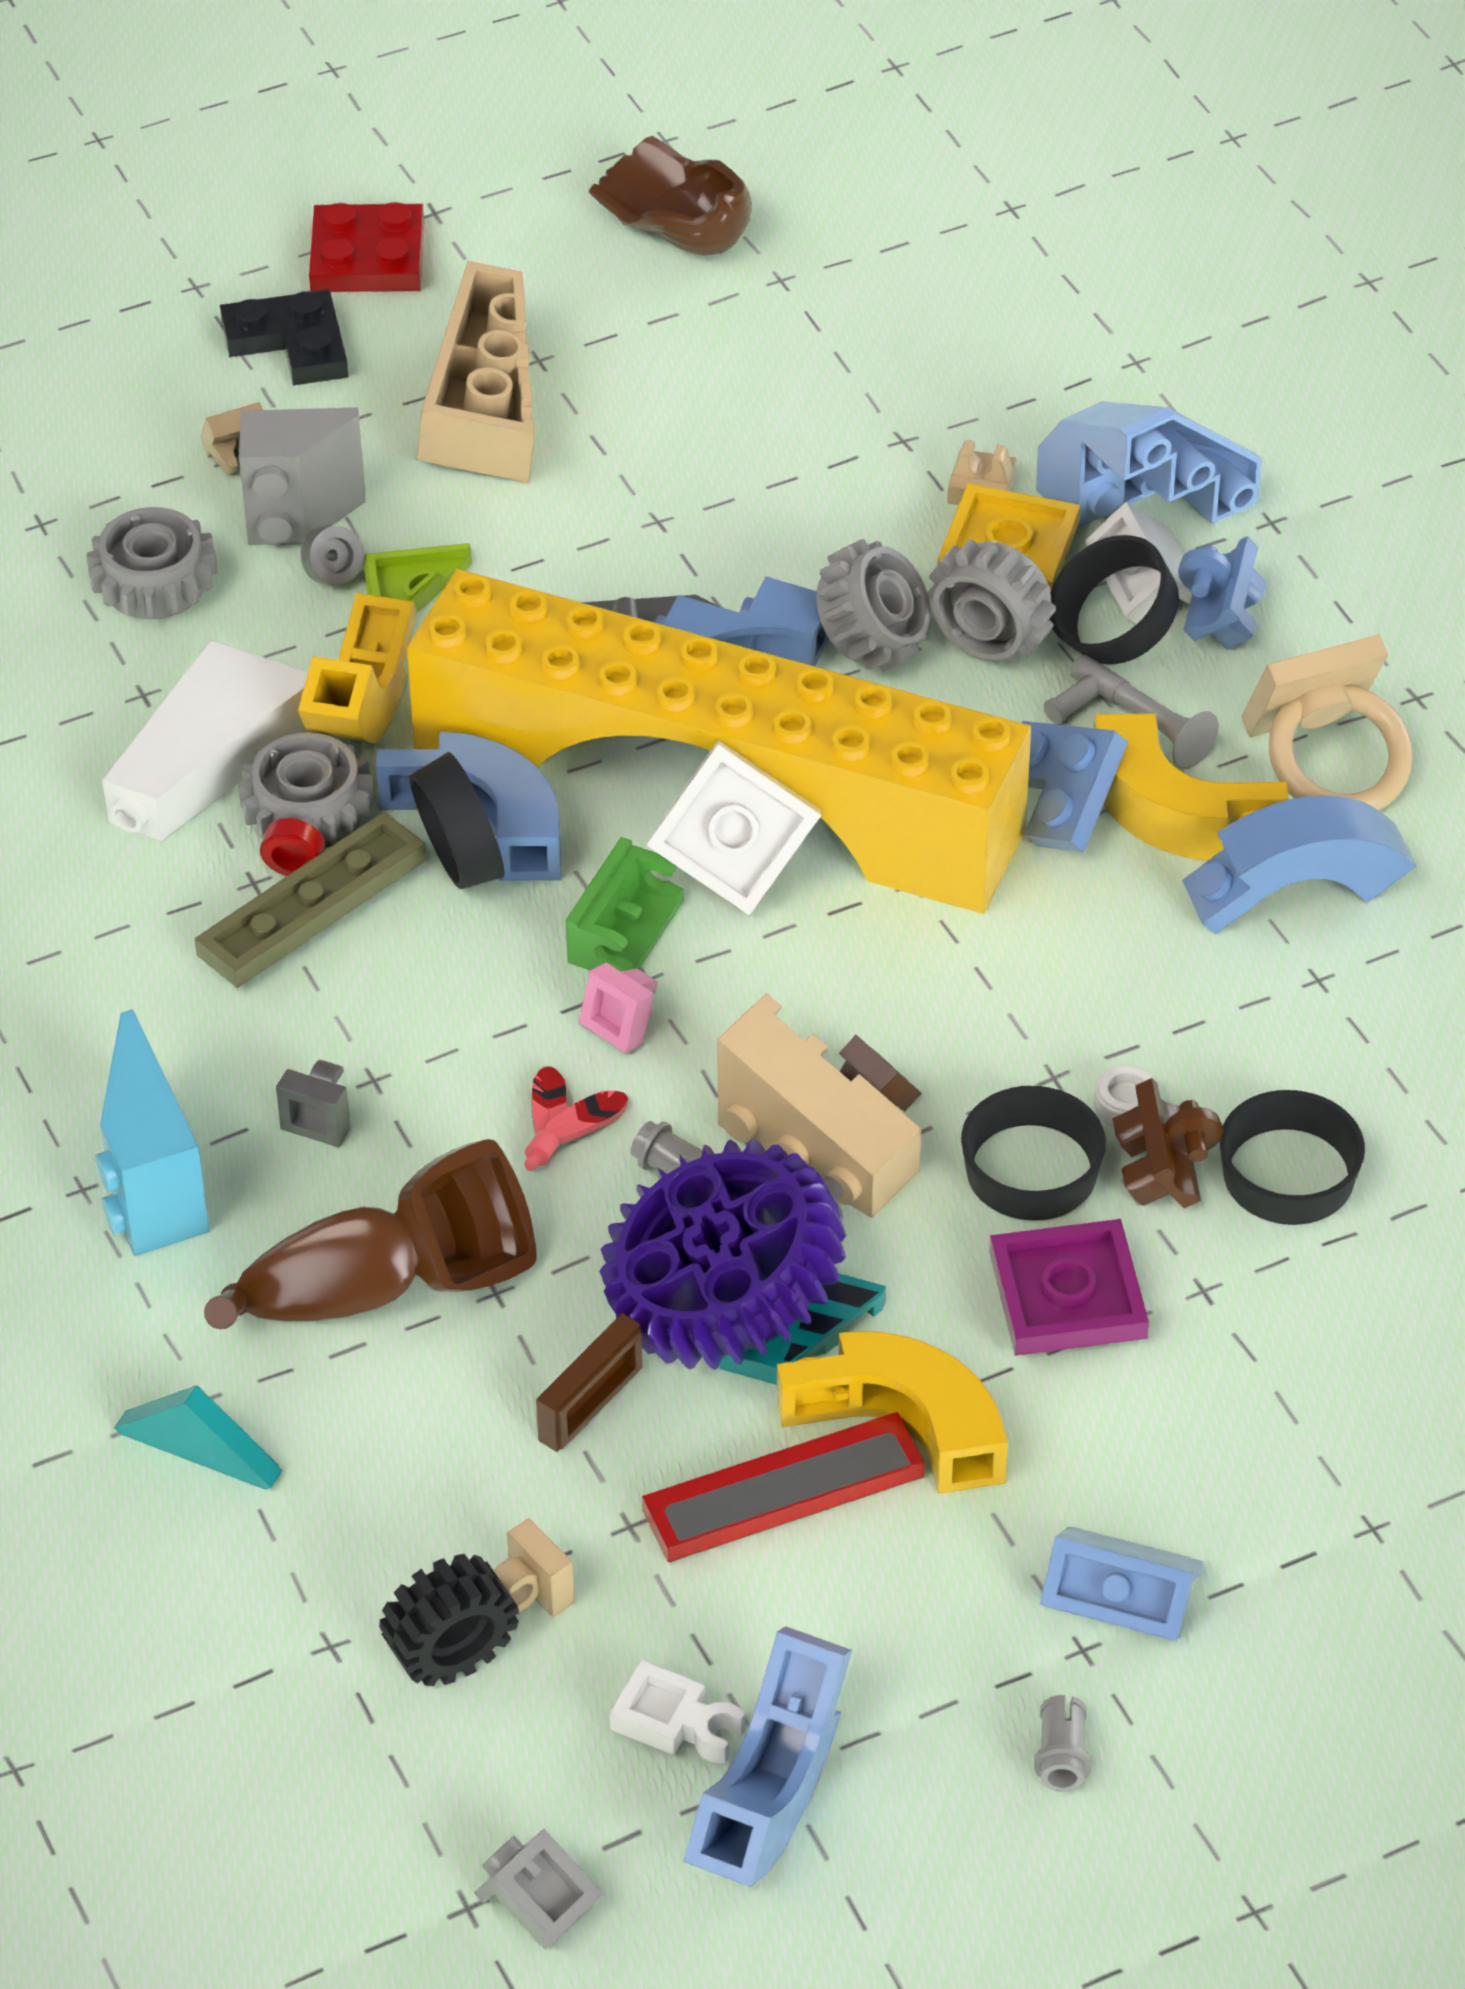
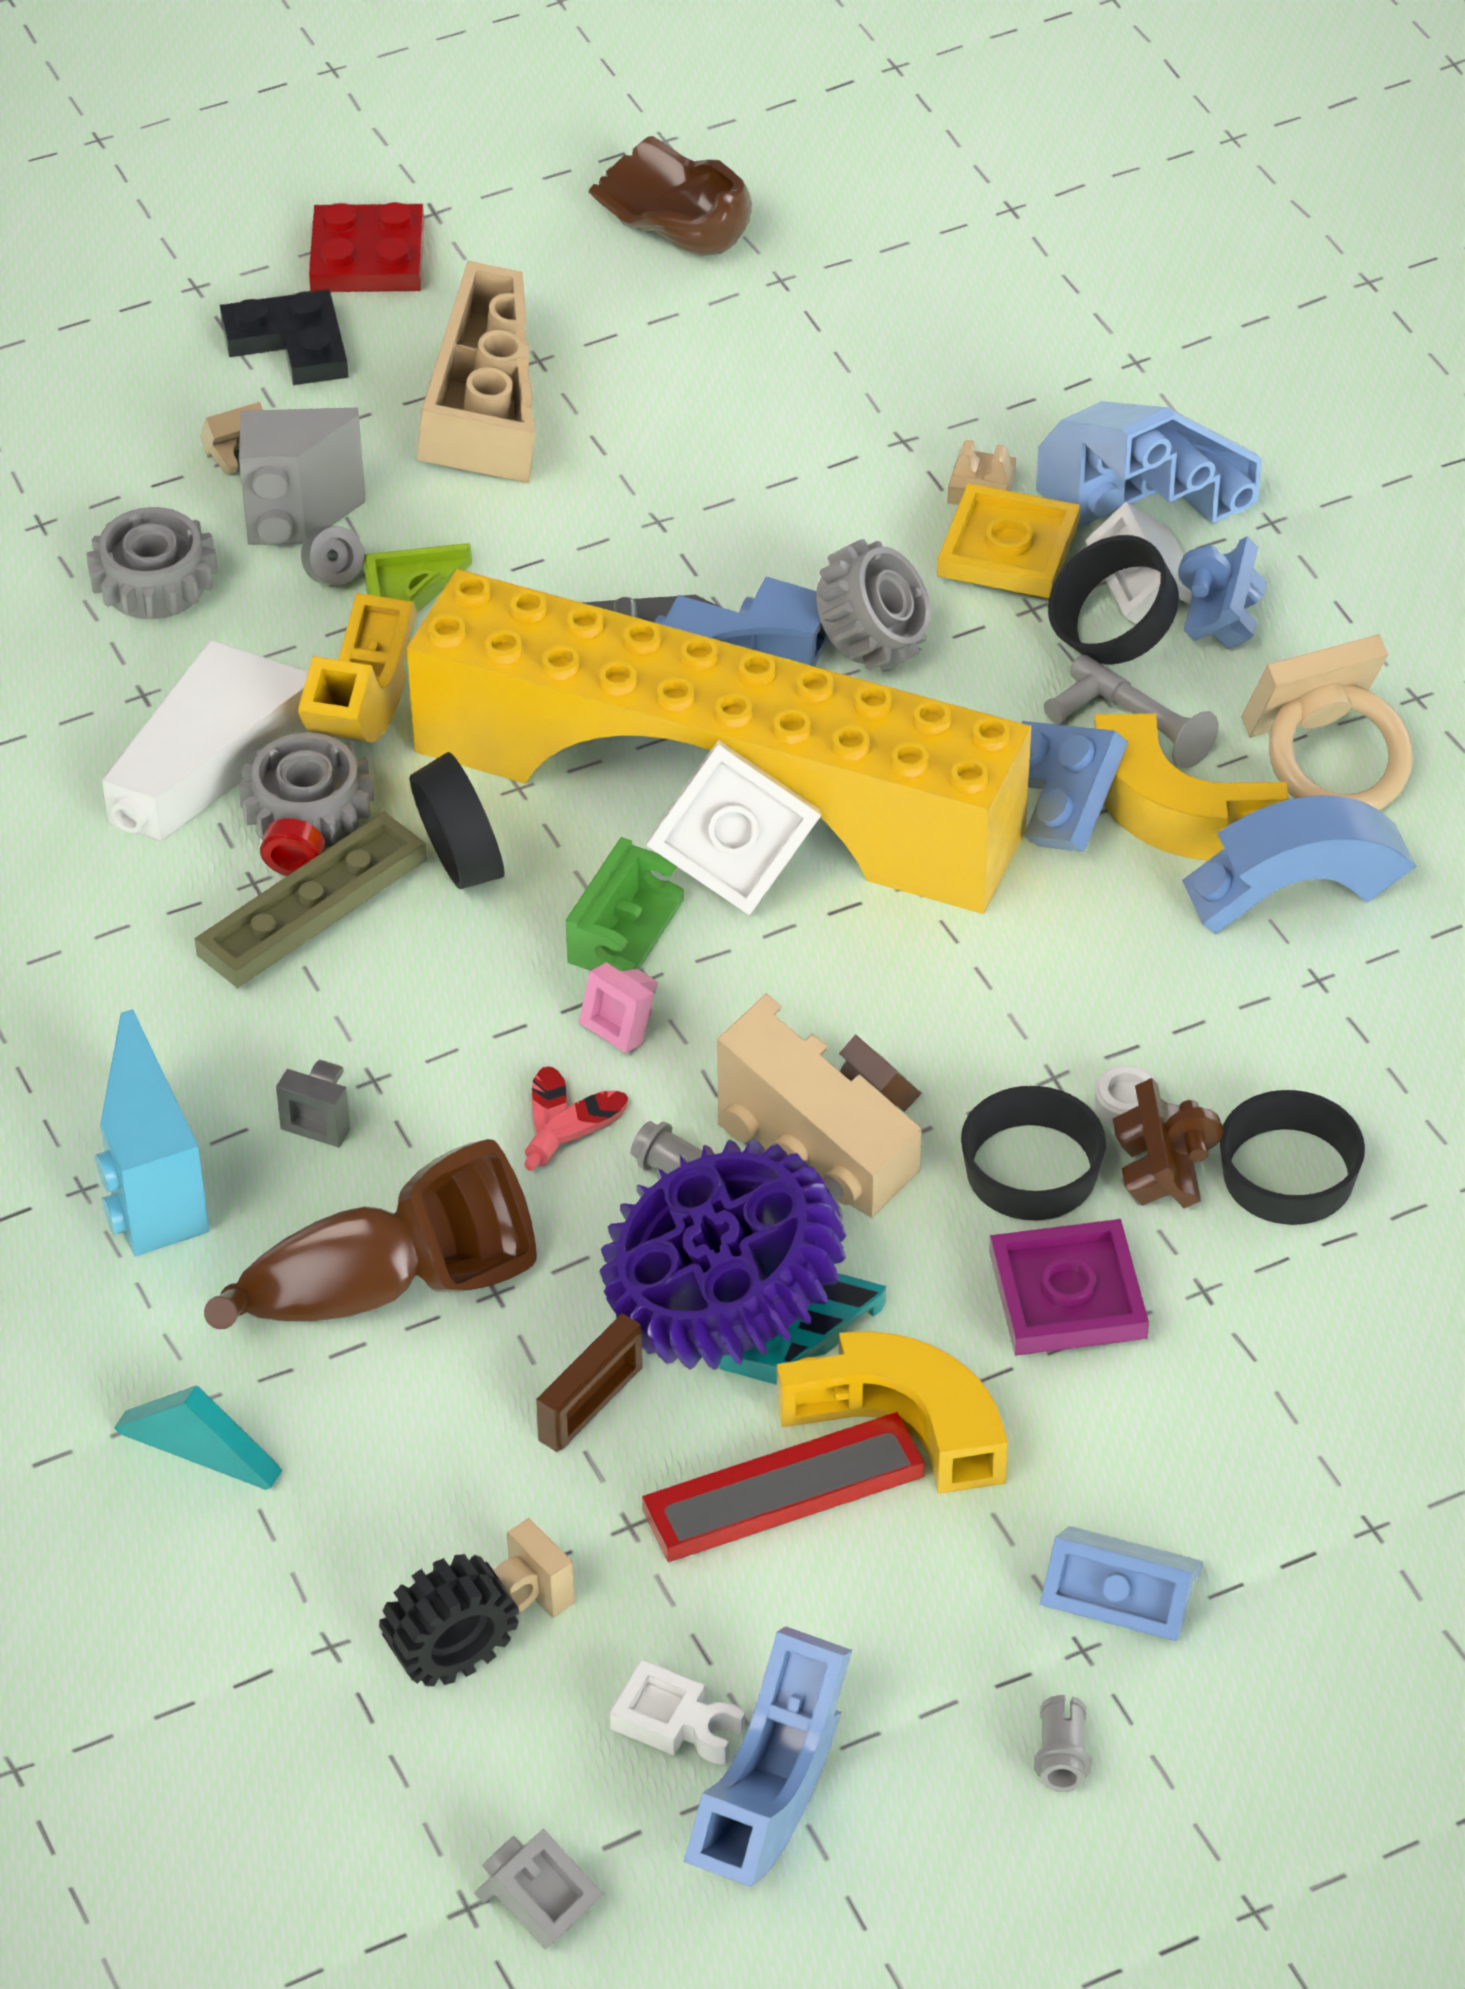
medium blue arch [376,732,561,881] -> none
light grey gear [927,539,1056,663] -> none

